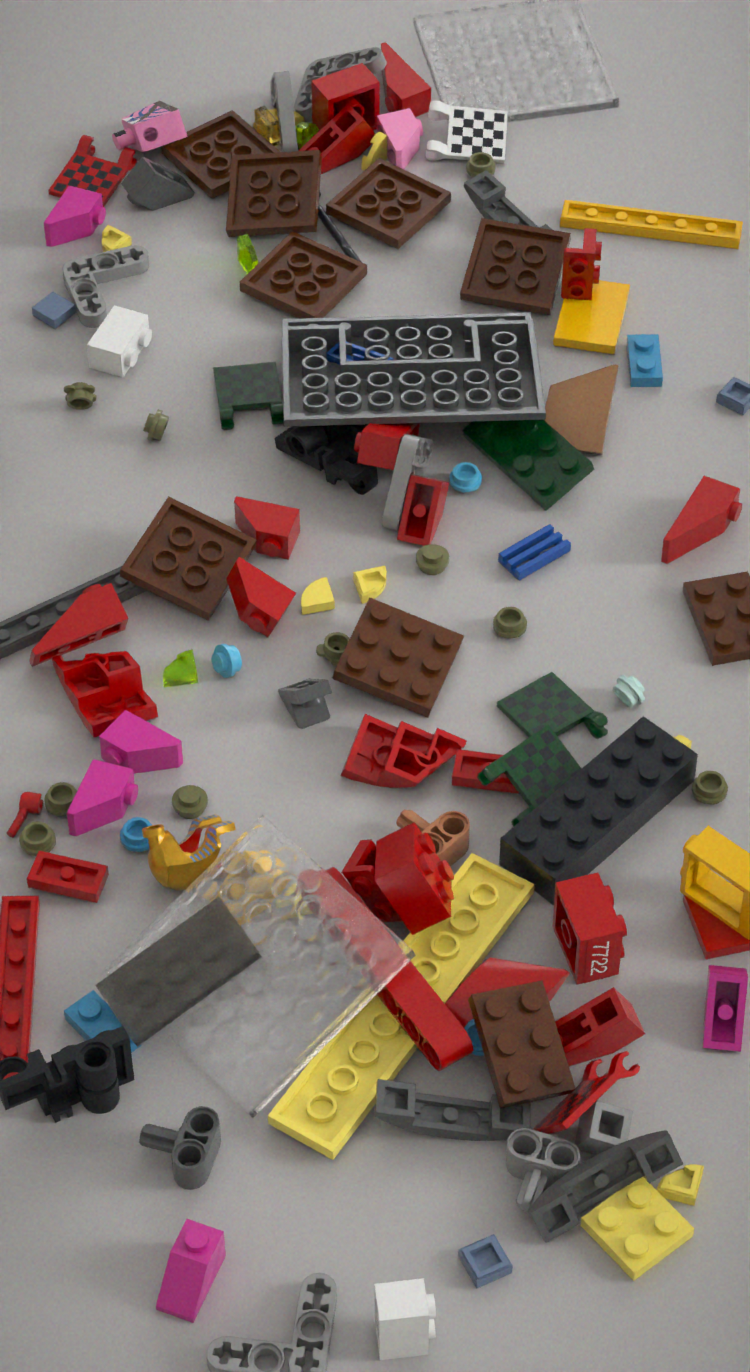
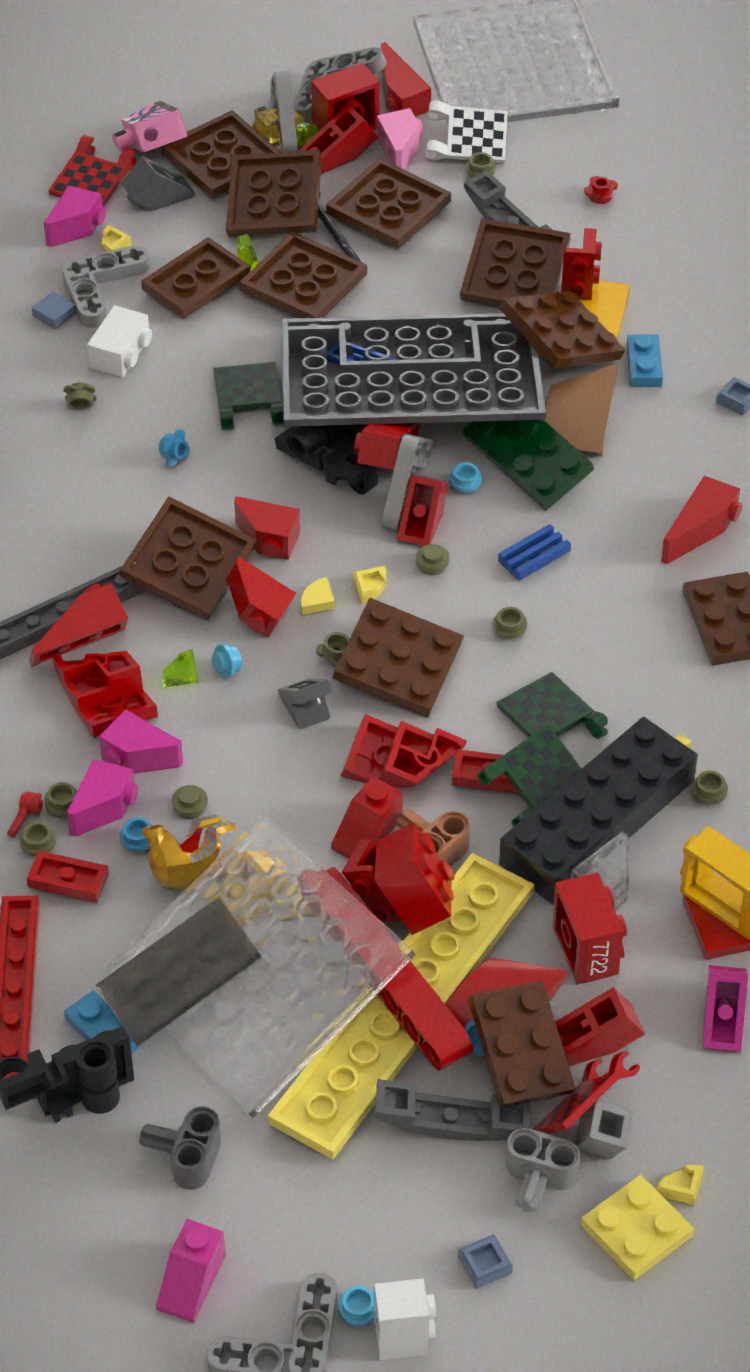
olive plate [143,409,169,441] -> none
light yellow tile [361,131,387,171] -> none
dark grey slope [528,1130,683,1243] -> none
yellow tile [560,200,743,249] -> none
light aqua plate [613,675,645,708] -> none
none -> reddish brown plate [141,237,250,319]
none -> dark azure plate [159,429,190,467]
none -> red slope [331,776,402,859]
none -> medium azure plate [338,1285,374,1326]
none -> reddish brown plate [499,291,625,369]
none -> clear slope [571,831,629,911]
none -> red plate [584,176,618,204]

